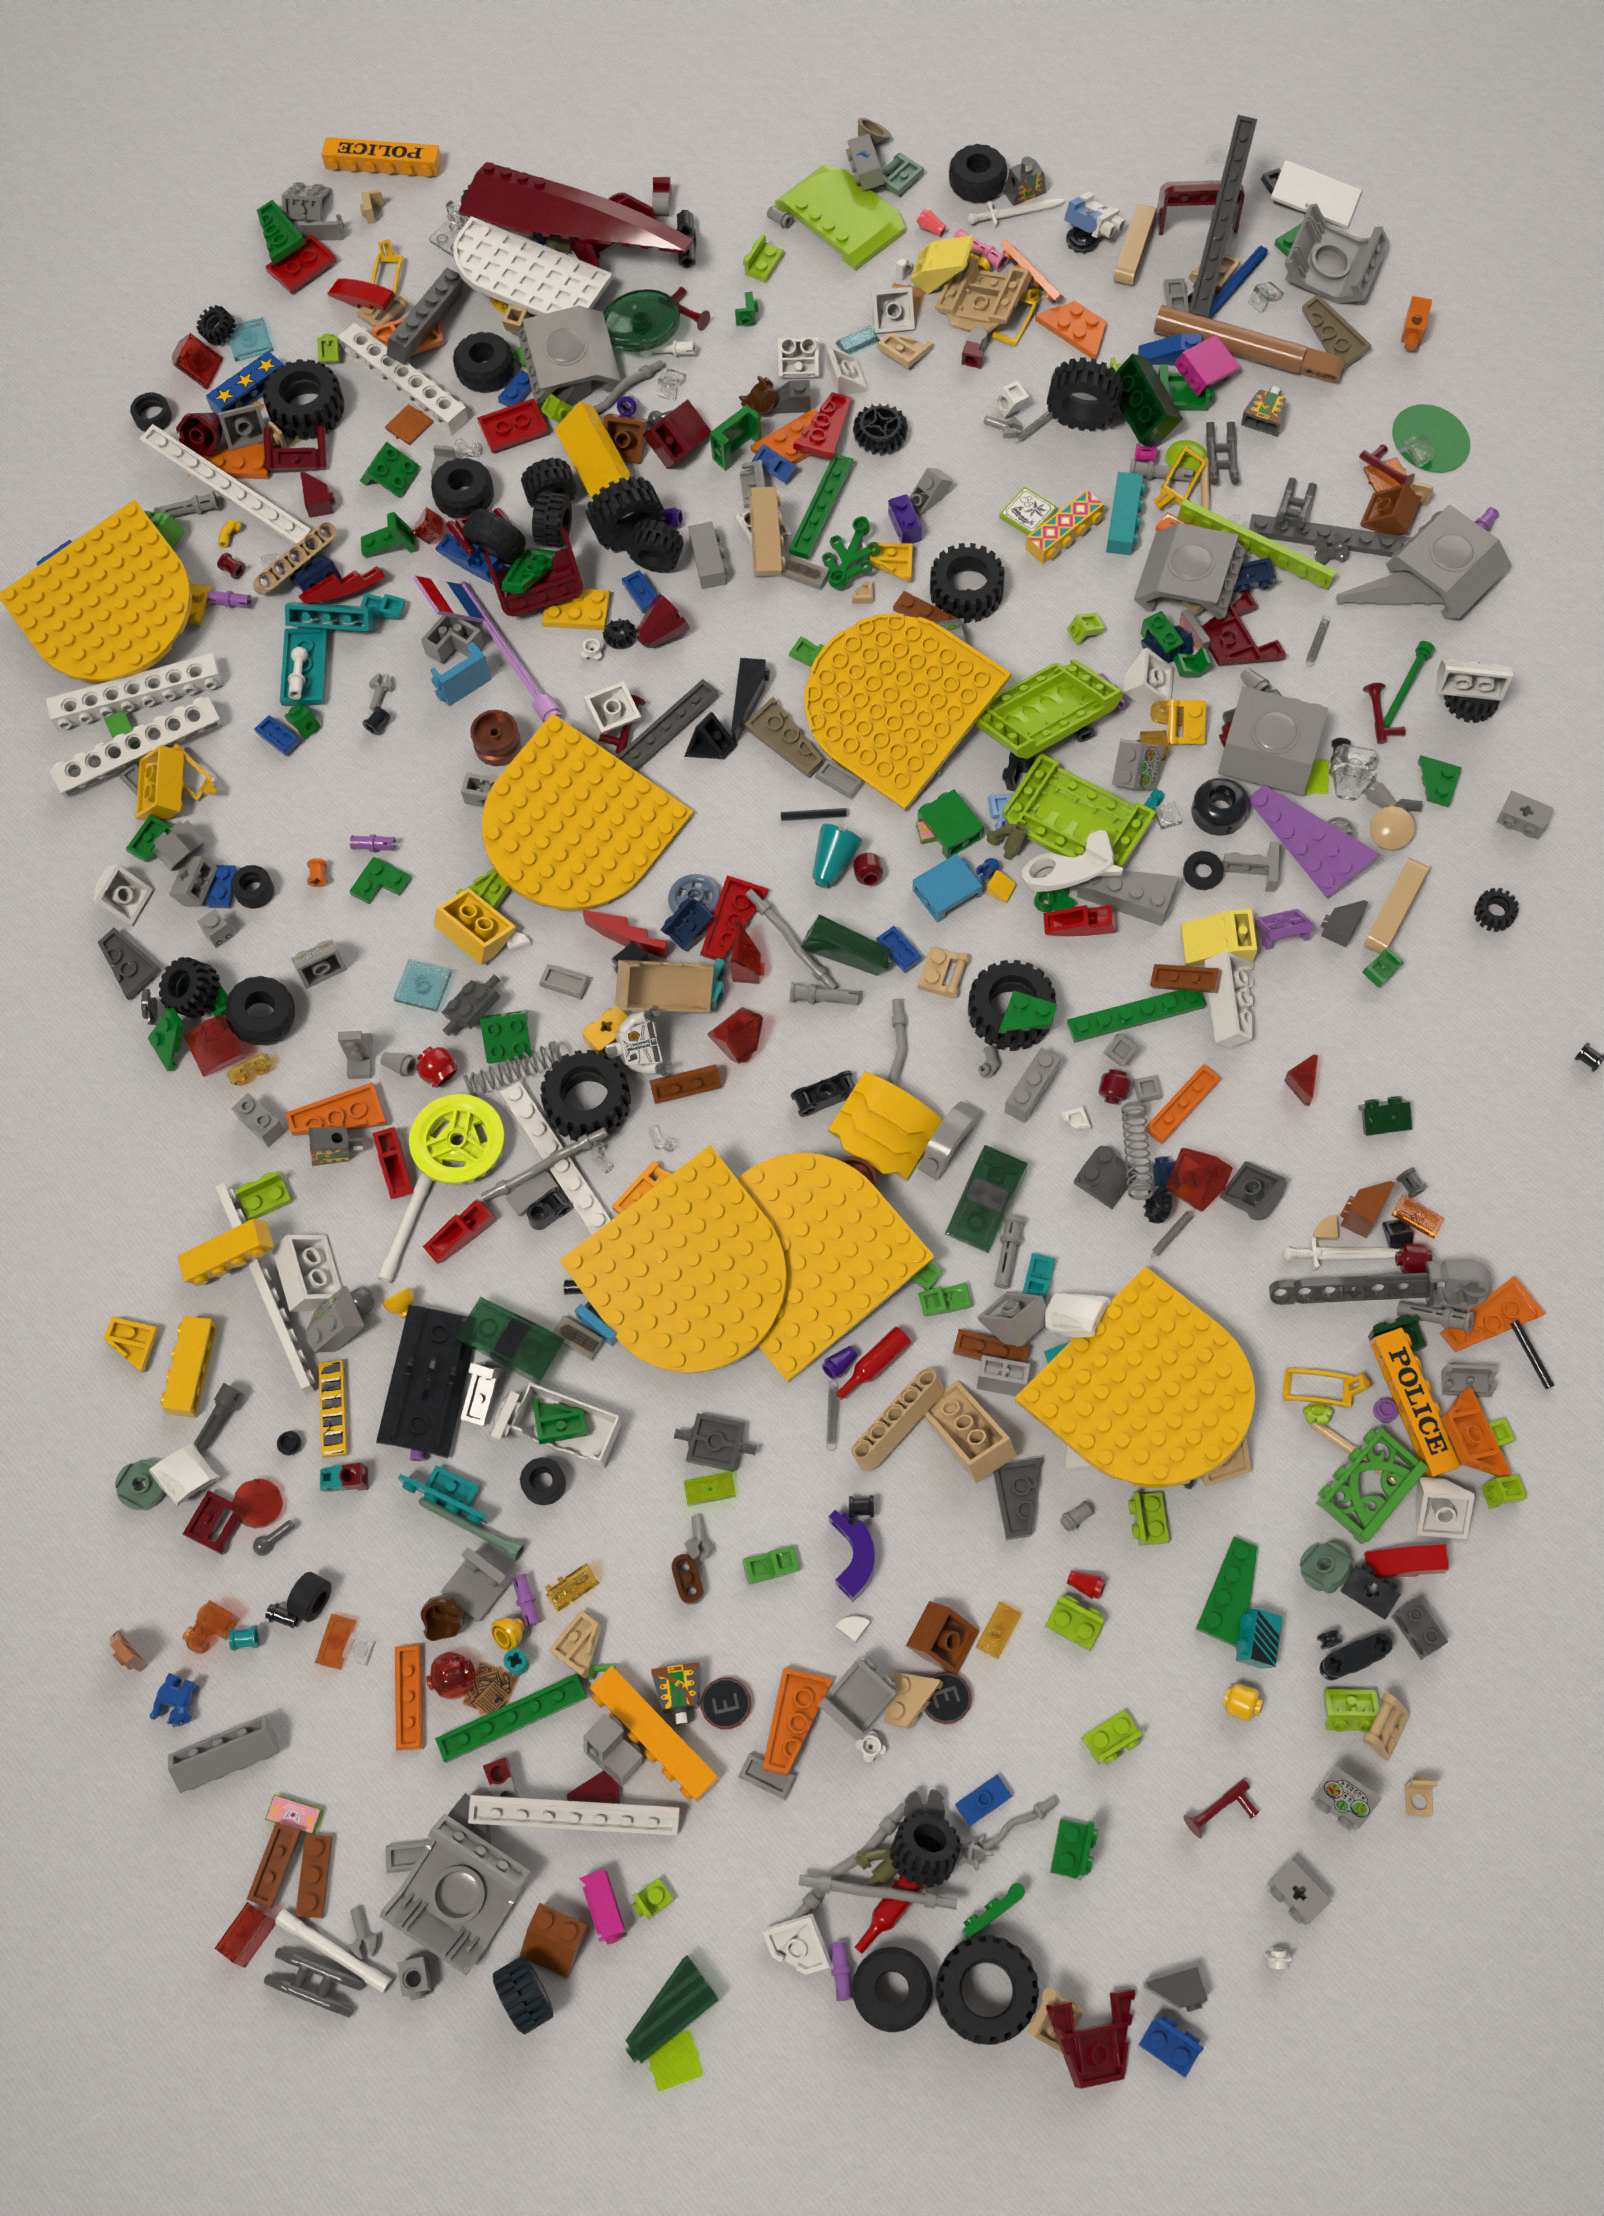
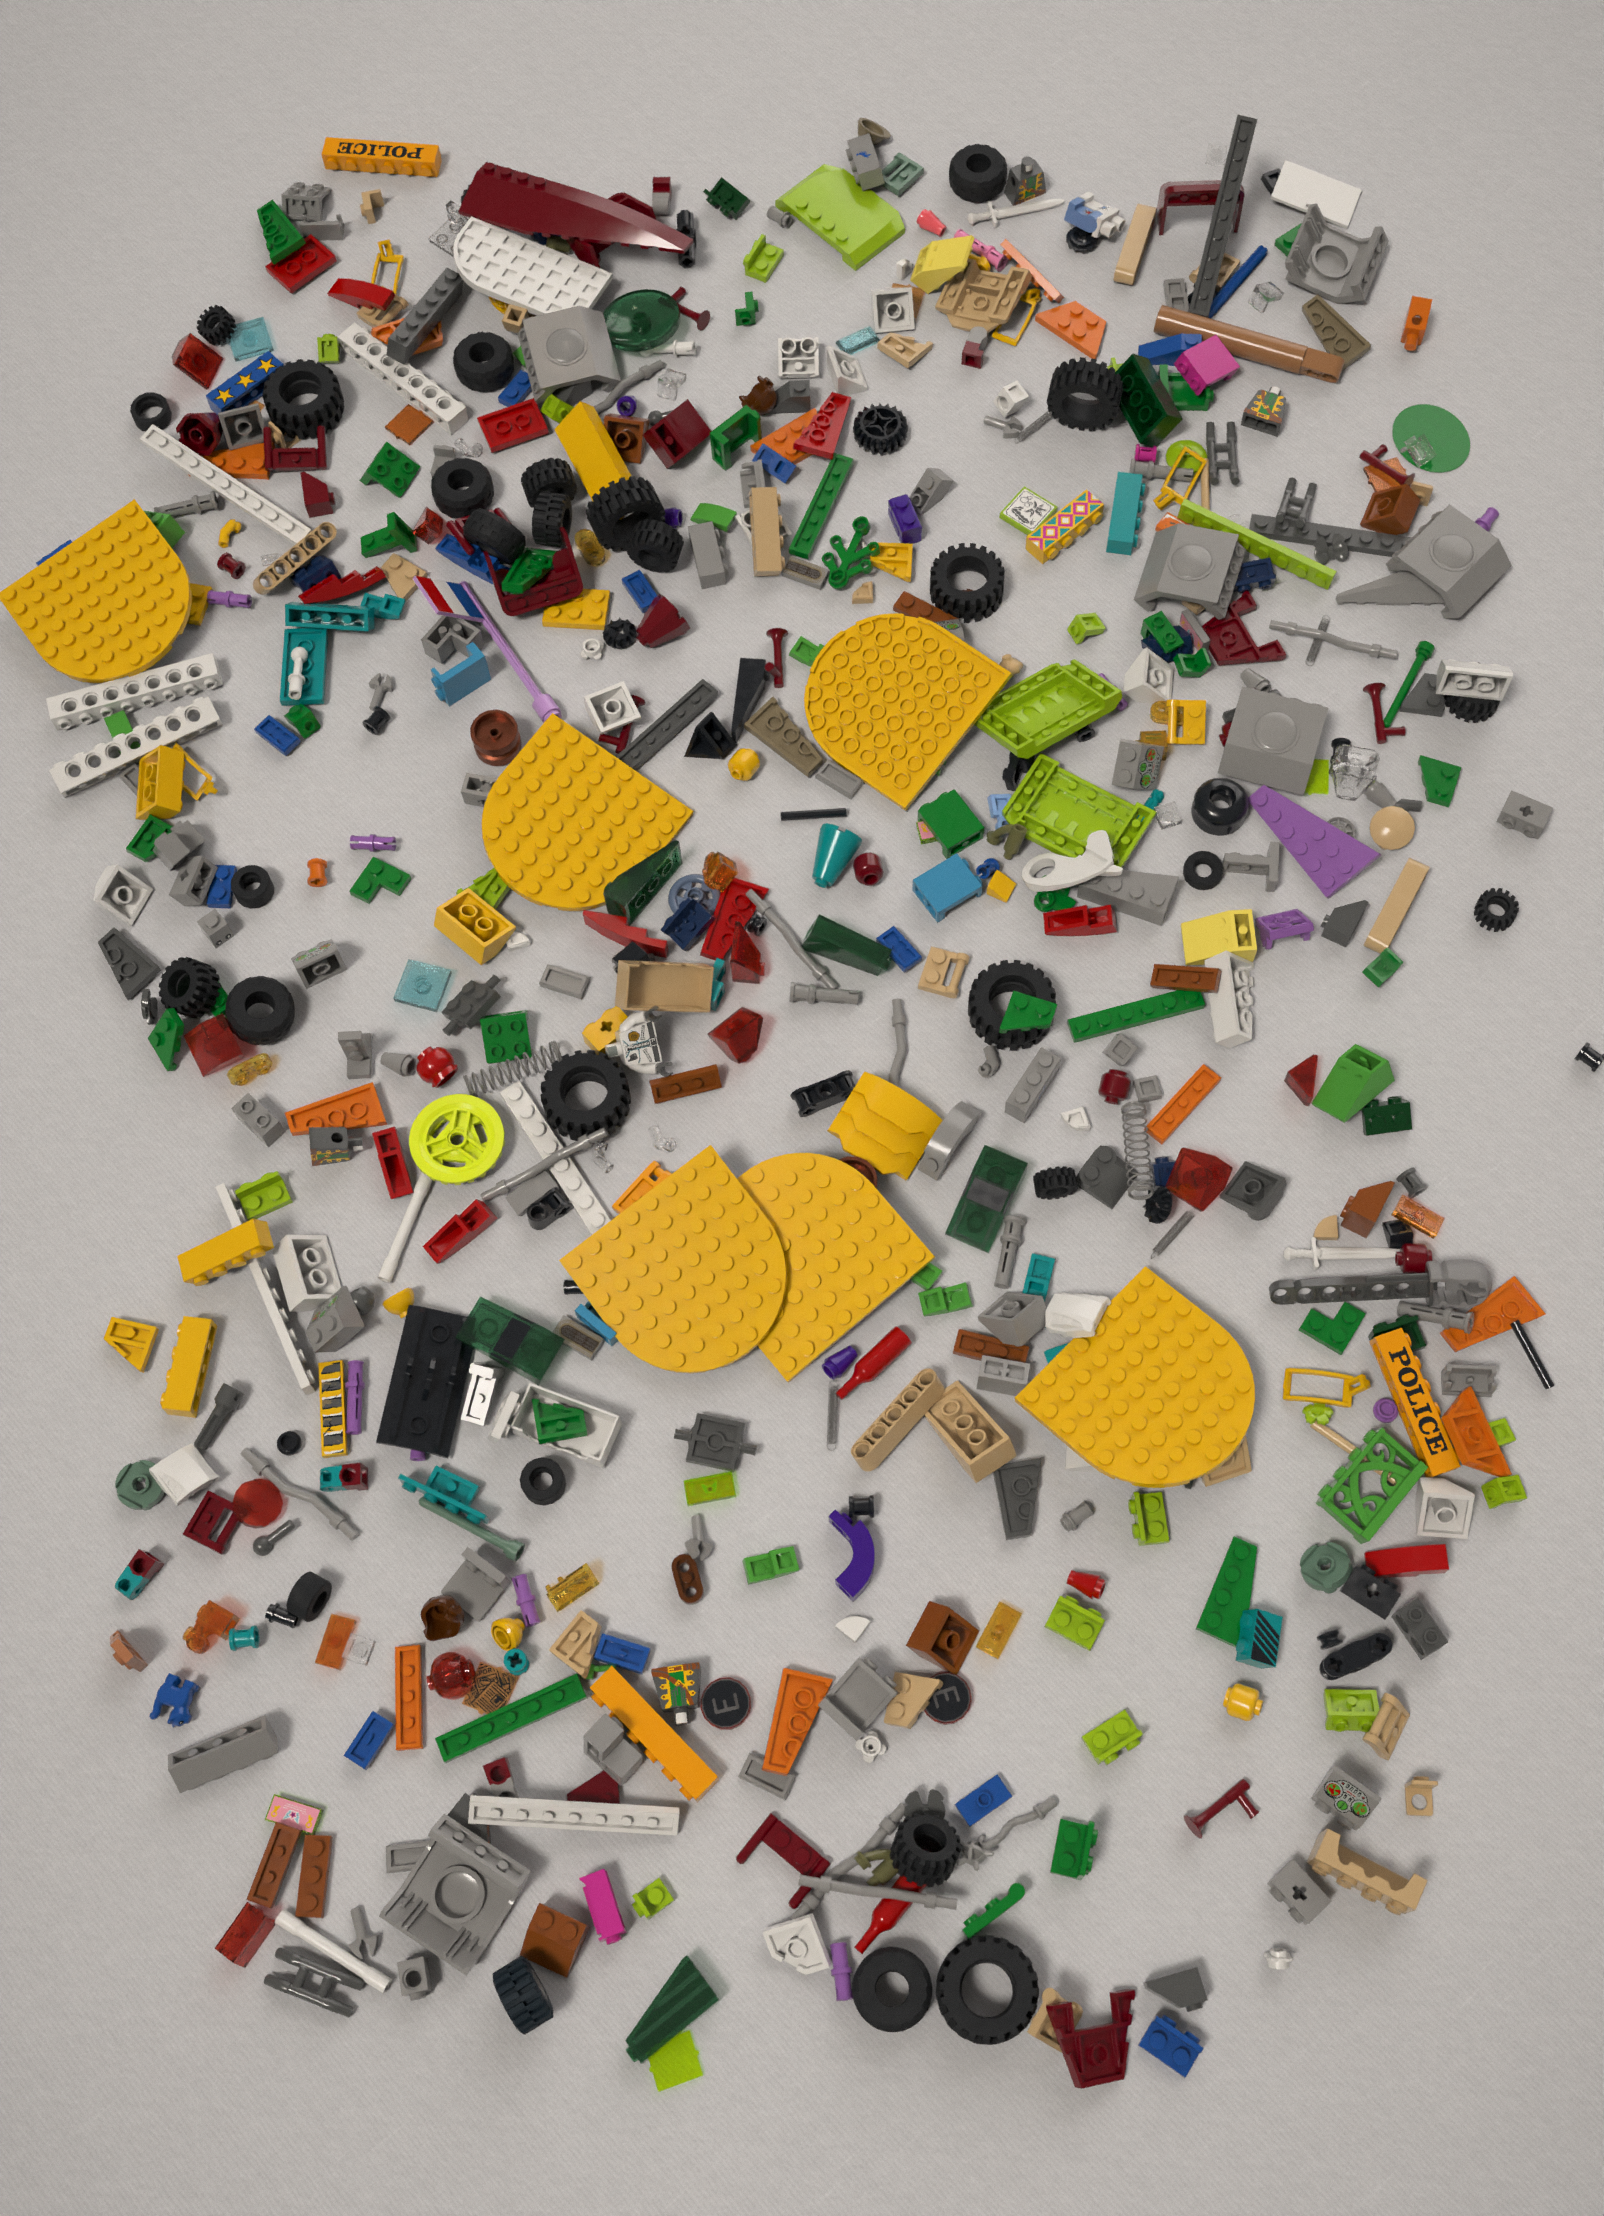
none -> leg [115,1549,164,1600]
none -> light grey bar [241,1447,359,1541]
none -> blue plate [343,1711,395,1770]
none -> medium lavender pin [345,1360,365,1435]
none -> tan wing [381,553,428,602]
none -> clear yellow plate [574,529,606,566]
none -> blue plate [594,1633,651,1675]
none -> clear green slope [603,840,683,926]
none -> bright green slope [691,503,737,532]
none -> clear orange brick [702,852,738,892]
none -> dark green bracket [703,177,751,220]
none -> yellow head [728,748,760,781]
none -> dark red plate [736,1813,831,1909]
none -> black bush [747,914,767,936]
none -> dark red piece [765,628,788,688]
none -> tan piece [999,654,1023,678]
none -> black tyre [1033,1166,1078,1200]
none -> light grey bar [1269,620,1398,659]
none -> green plate [1299,1302,1366,1355]
none -> tan piece [1306,1828,1428,1916]
none -> bright green slope [1312,1044,1395,1123]
none -> dark grey wing [1400,673,1445,717]

